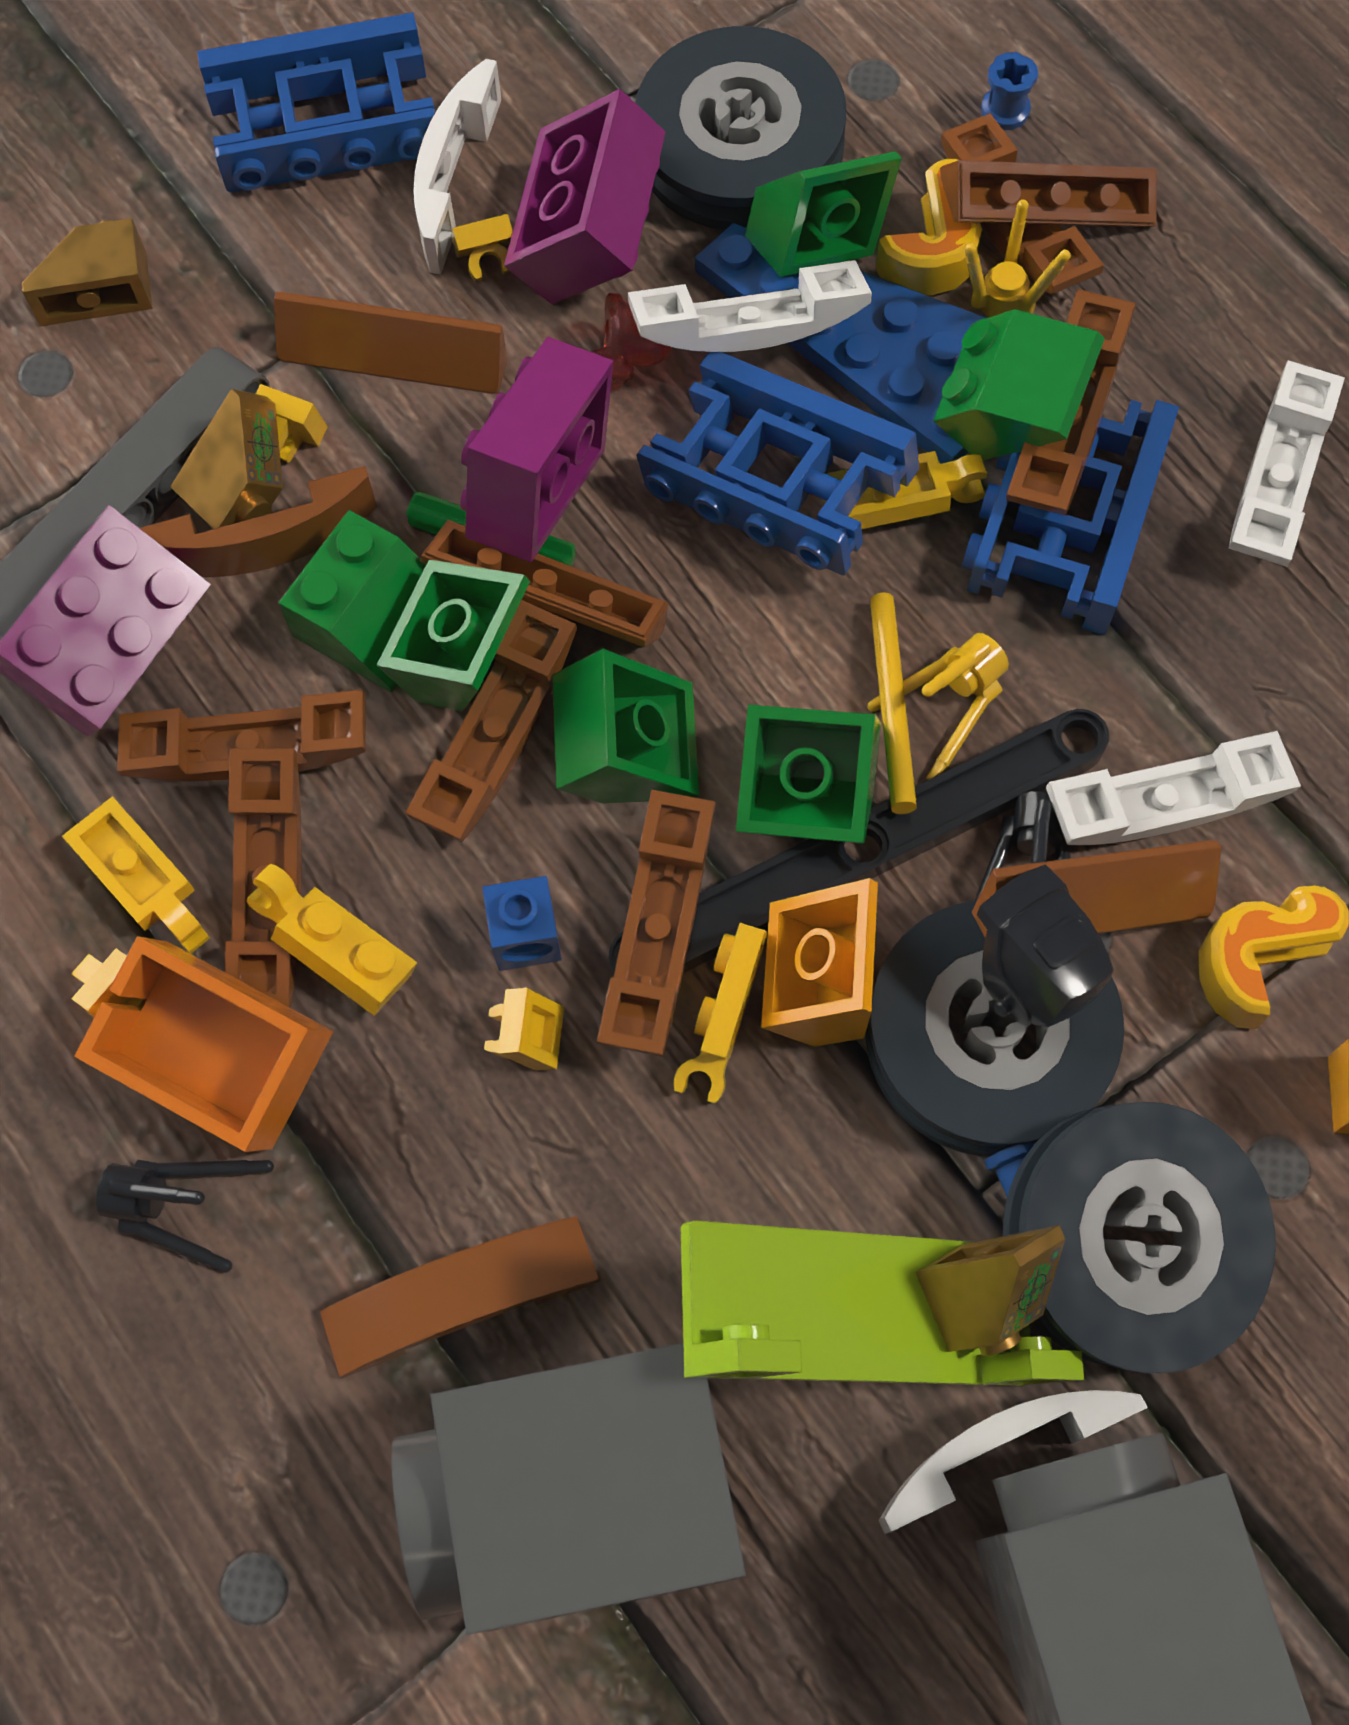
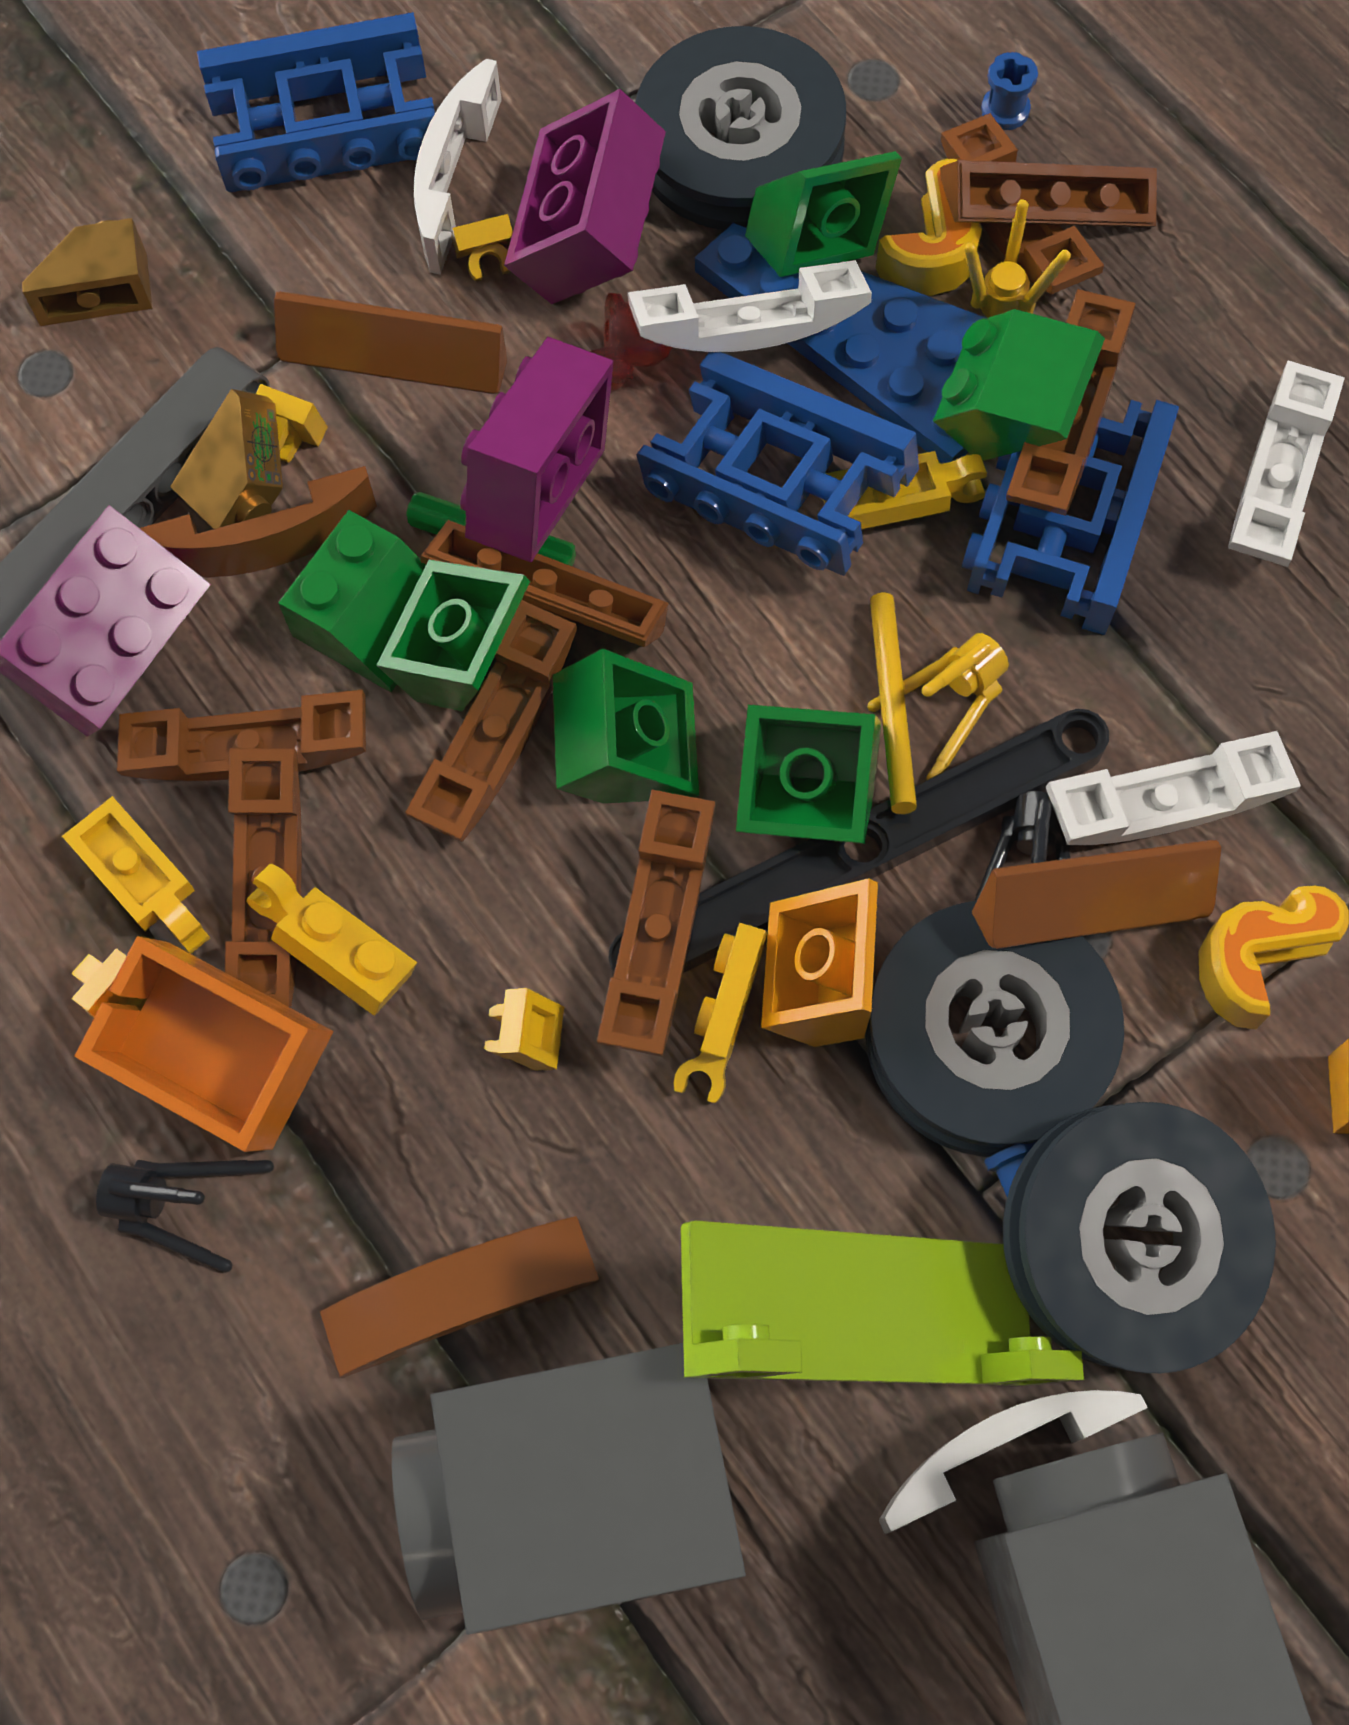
blue brick [482,876,562,971] -> none
pearl gold slope [916,1225,1065,1356] -> none
black helmet [977,864,1114,1027] -> none

